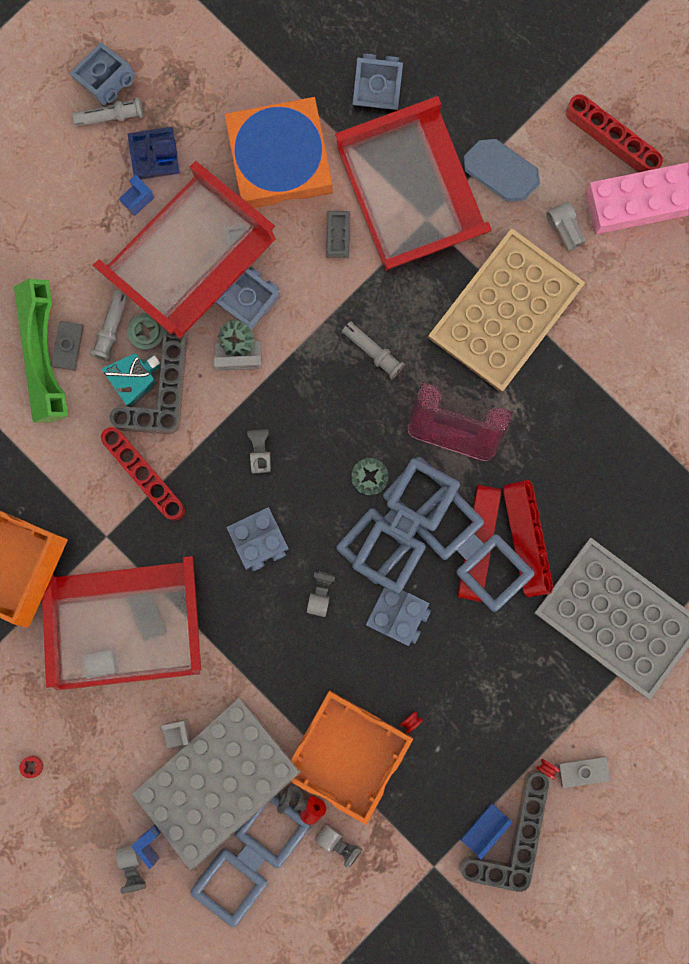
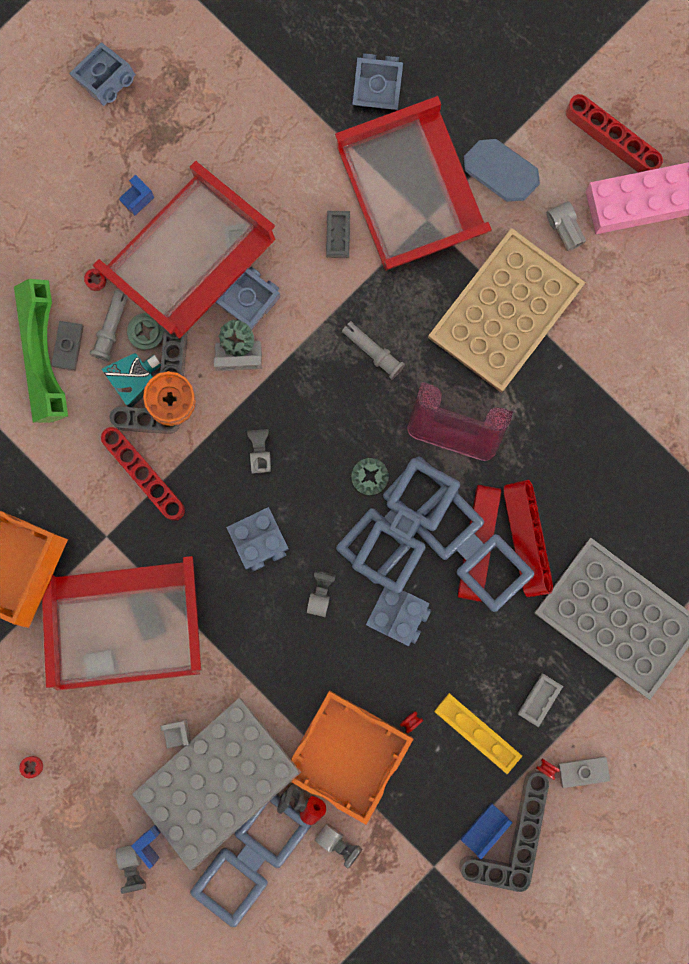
light grey pin [72,97,144,127] -> none
clear blue plate [127,127,180,179] -> none
blue tile [224,97,333,208] -> none
none -> red bush [84,268,107,291]
none -> orange wheel [143,371,196,426]
none -> yellow tile [434,693,522,774]
none -> light grey plate [517,673,563,727]

